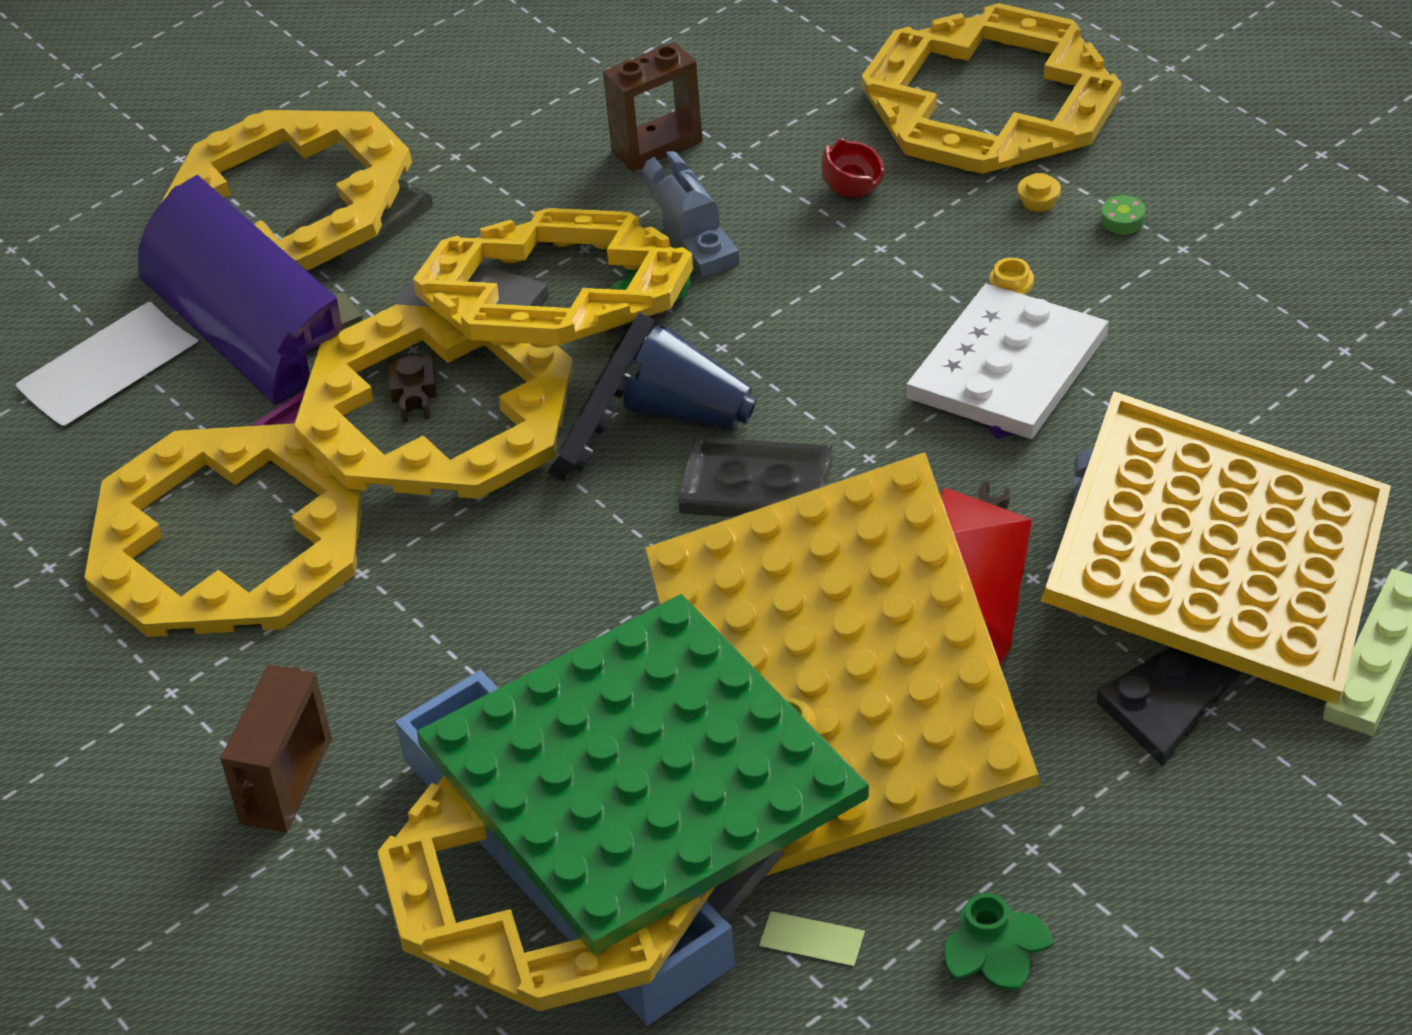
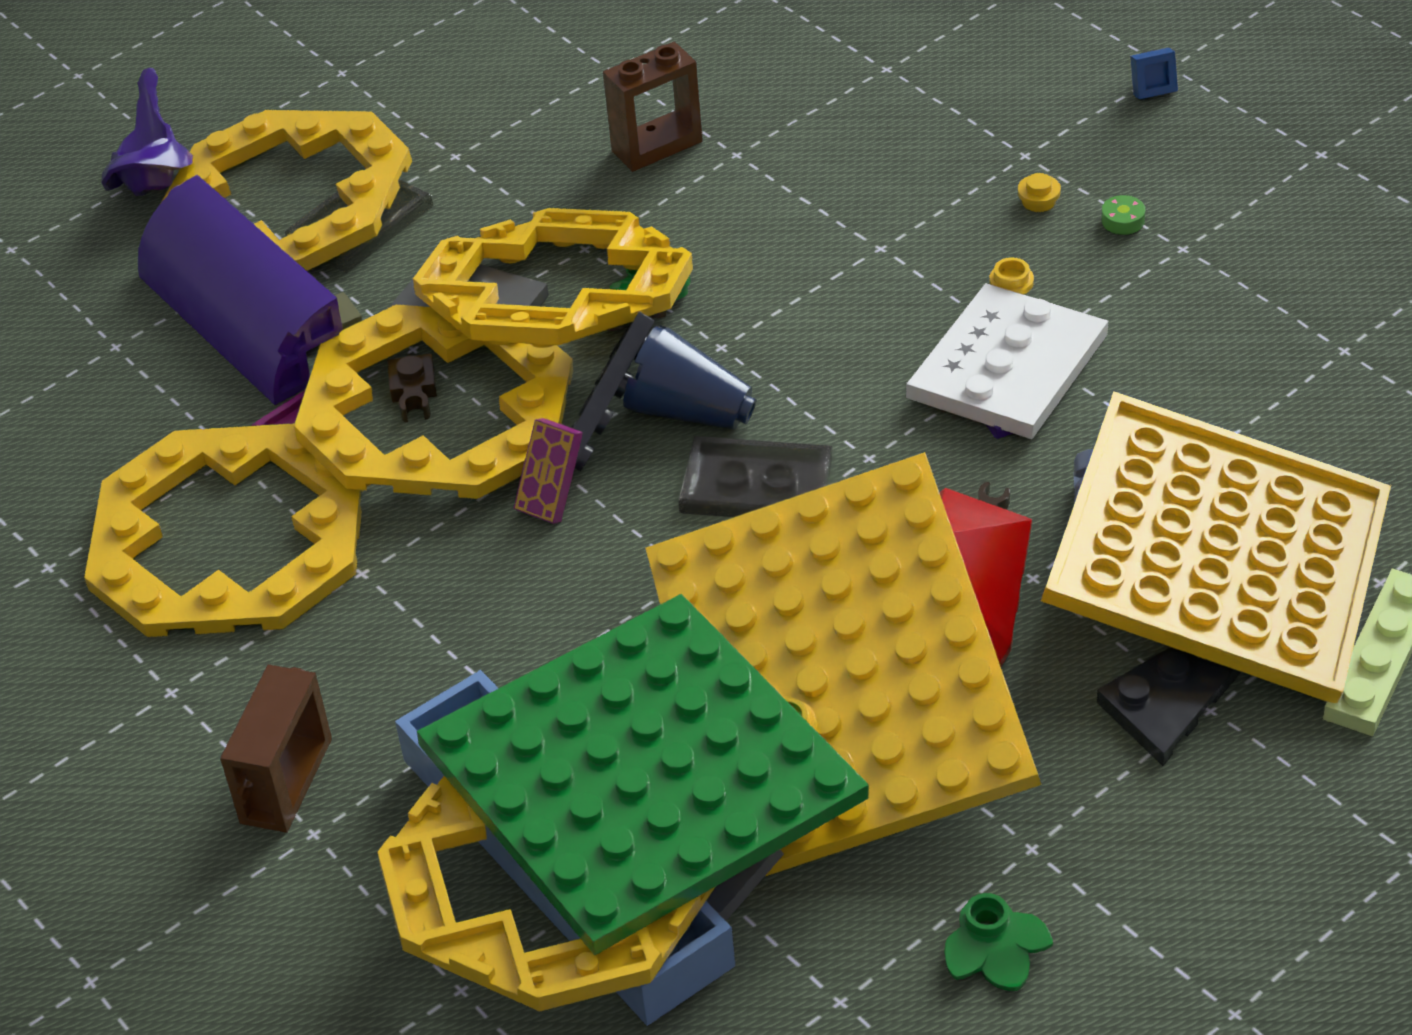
white sticker [16,302,199,426] -> none
sand blue plate [642,151,740,278] -> none
yellowish green sticker [759,911,865,966] -> none
red hair [821,138,885,199] -> none
yellow plate [862,3,1122,174] -> none
none -> dark purple hat [101,68,193,196]
none -> magenta tile [513,418,583,524]
none -> blue tile [1130,48,1178,99]

